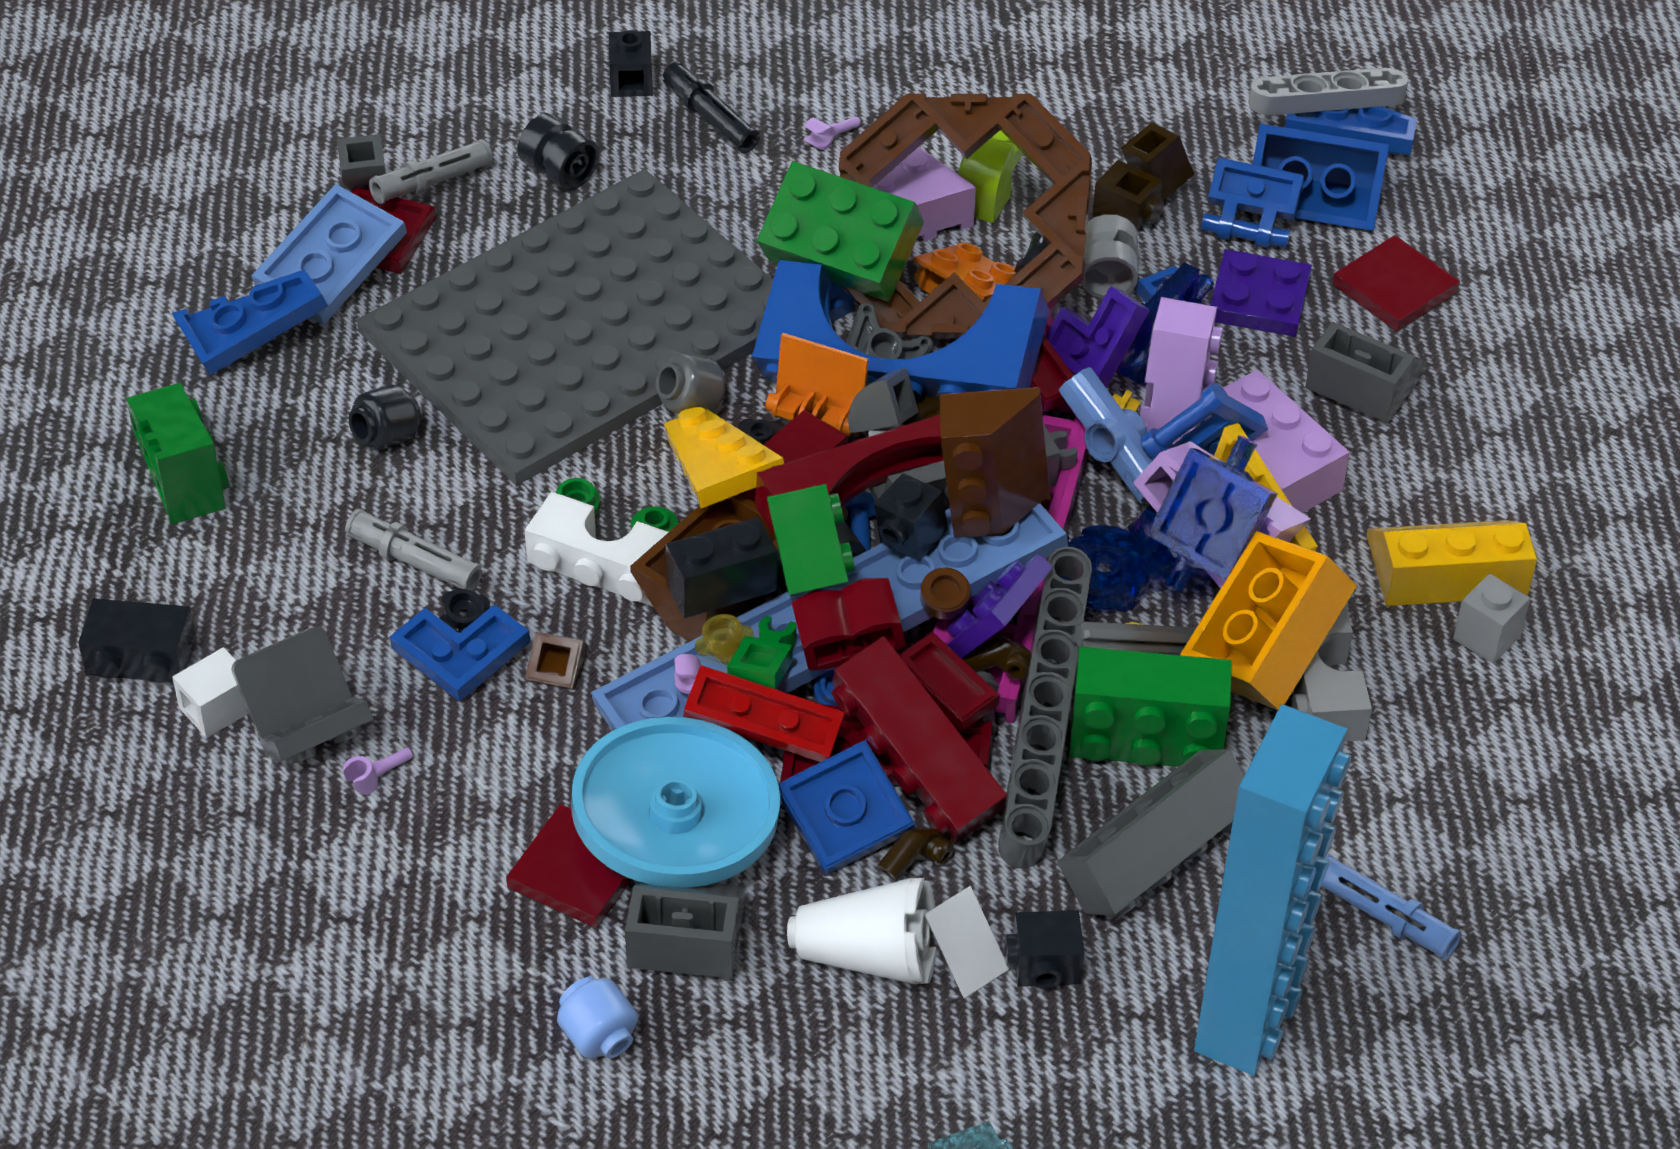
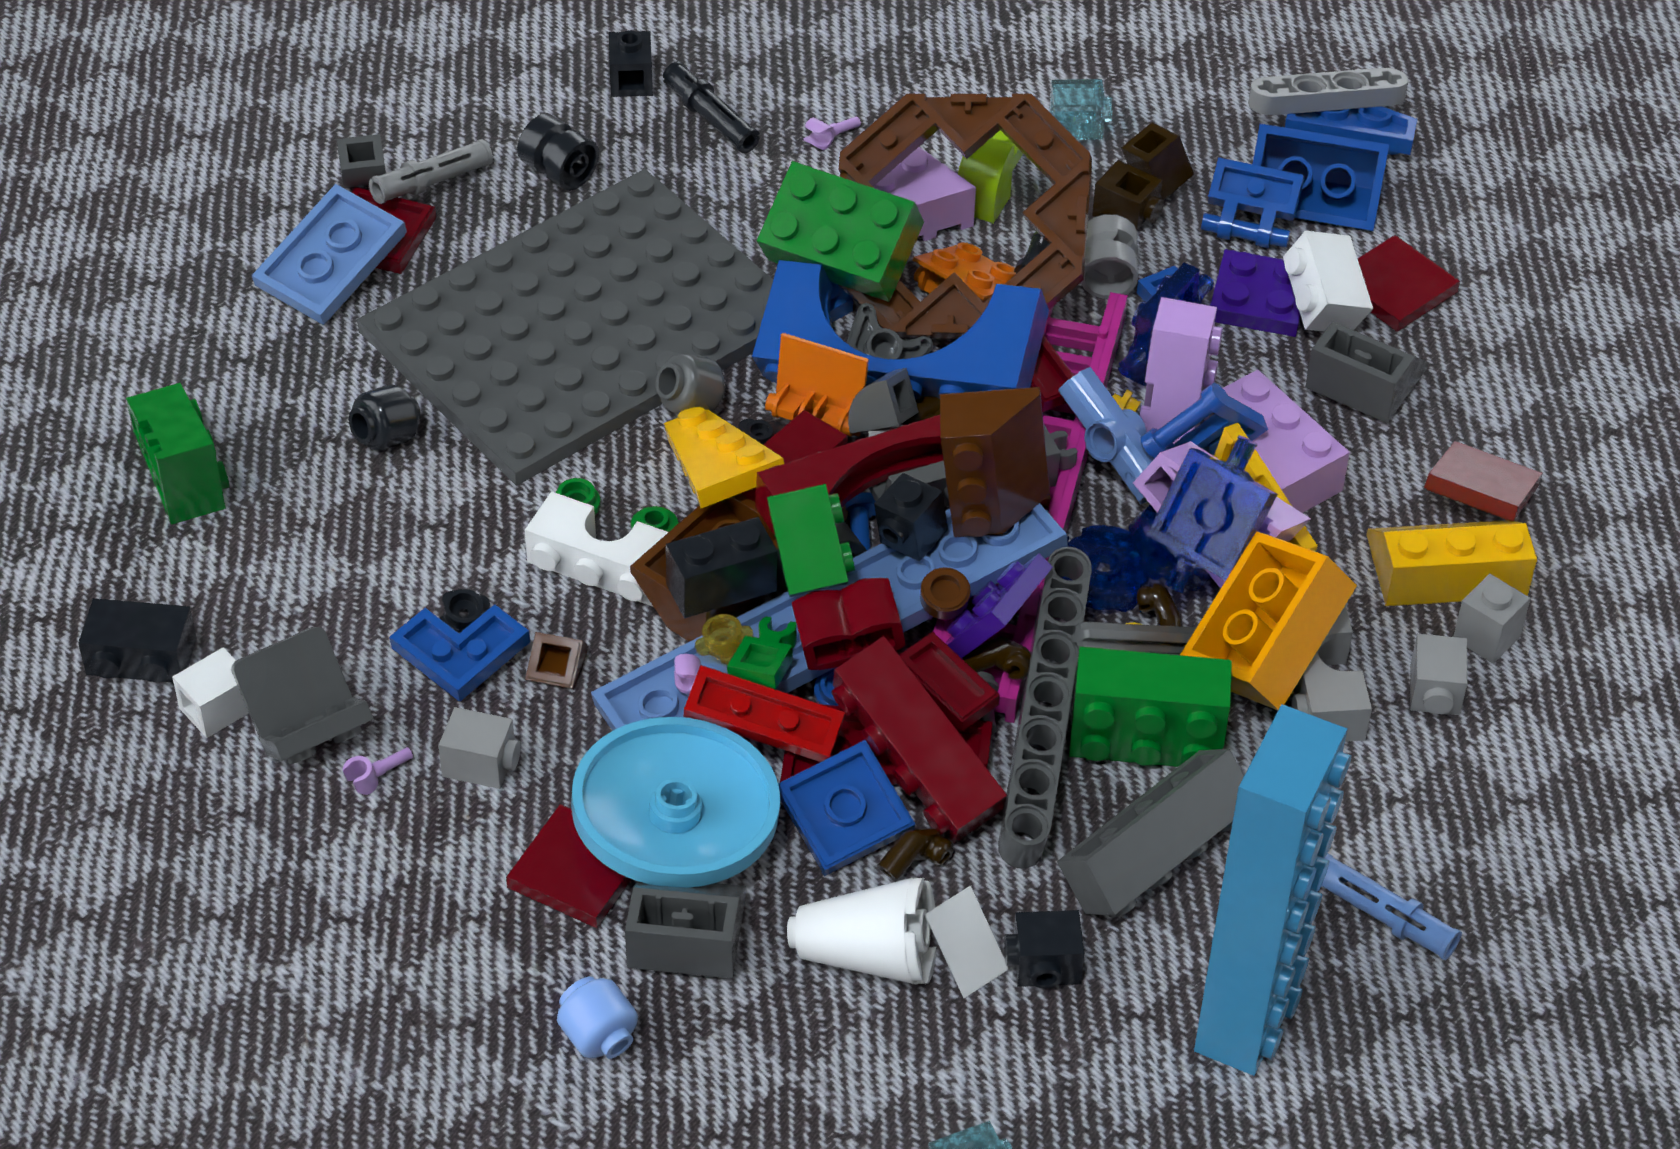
blue wing [171,269,328,375] -> none
light grey pin [345,508,483,590] -> none
dark purple plate [1045,286,1150,388] -> none
none -> light grey brick [438,707,521,789]
none -> clear light blue brick [1049,79,1113,140]
none -> dark brown arm [1137,583,1182,627]
none -> white brick [1283,230,1373,332]
none -> light grey brick [1410,633,1468,715]
none -> tile [1424,441,1543,521]

